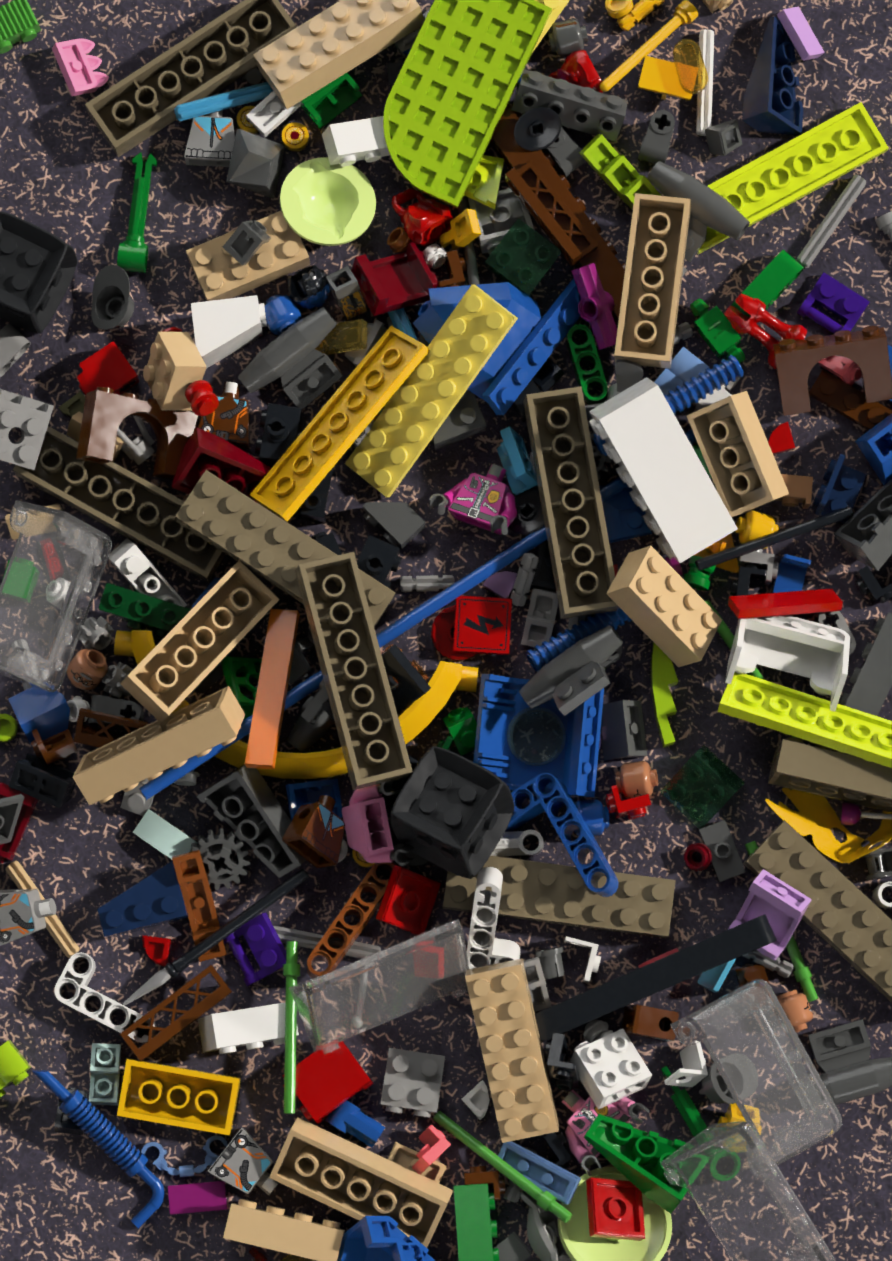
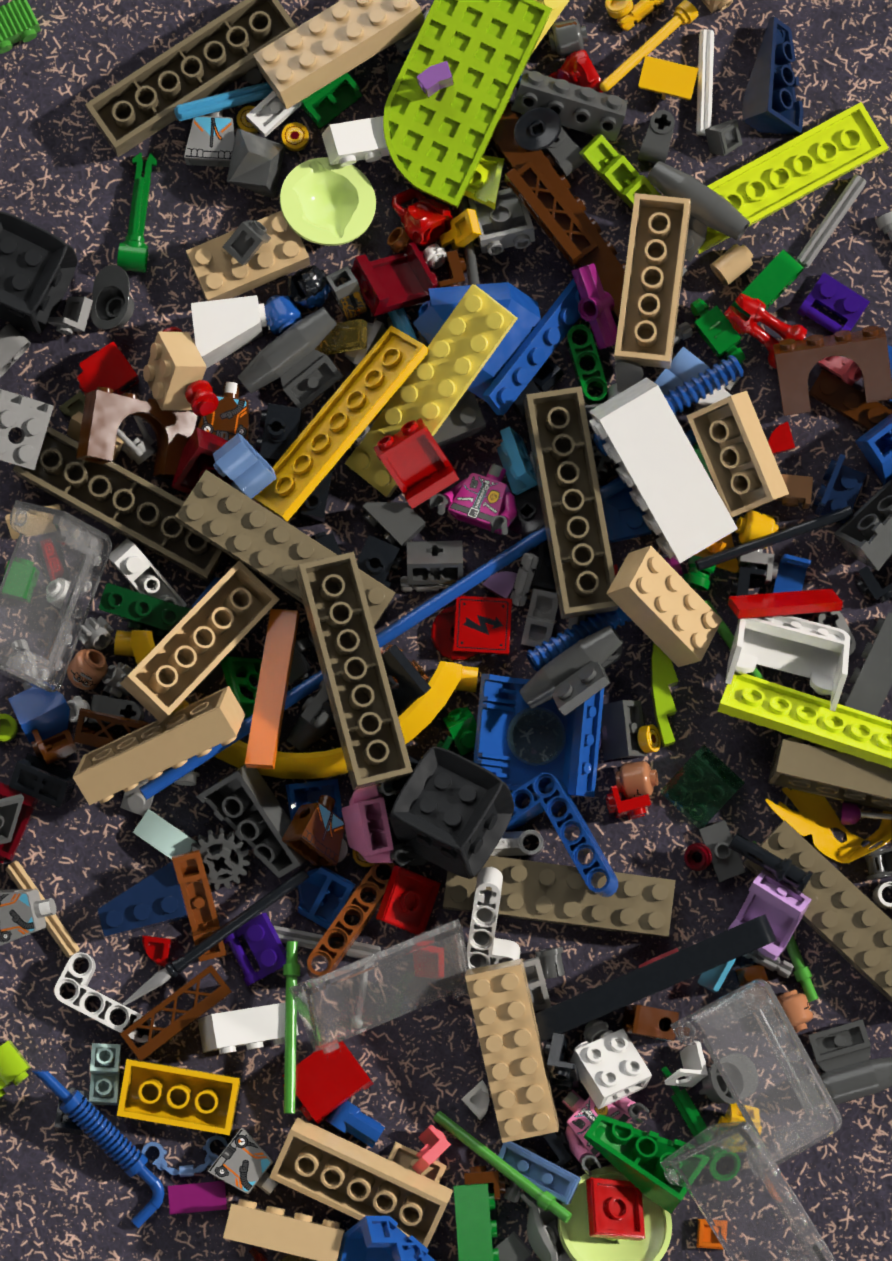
bright pink plate [52,39,109,97] -> none
light grey plate [380,1048,445,1118] -> none
clear green bracket [485,219,561,297] -> none
white bracket [564,936,601,983] -> none
blue head [574,800,609,836] -> none
clear yellow tile [673,39,708,94] -> none
lavender tile [777,7,825,61] -> none
none -> light grey bracket [48,297,93,335]
none -> medium blue brick [213,433,277,499]
none -> blue slope [298,866,356,930]
none -> red panel [374,418,459,509]
none -> dark grey brick [407,541,463,585]
none -> medium lavender piece [417,61,454,98]
none -> yellow tile [637,724,661,753]
none -> orange tile [696,1218,727,1250]
none -> tan brick [710,244,753,286]
none -> black pin [728,833,813,895]

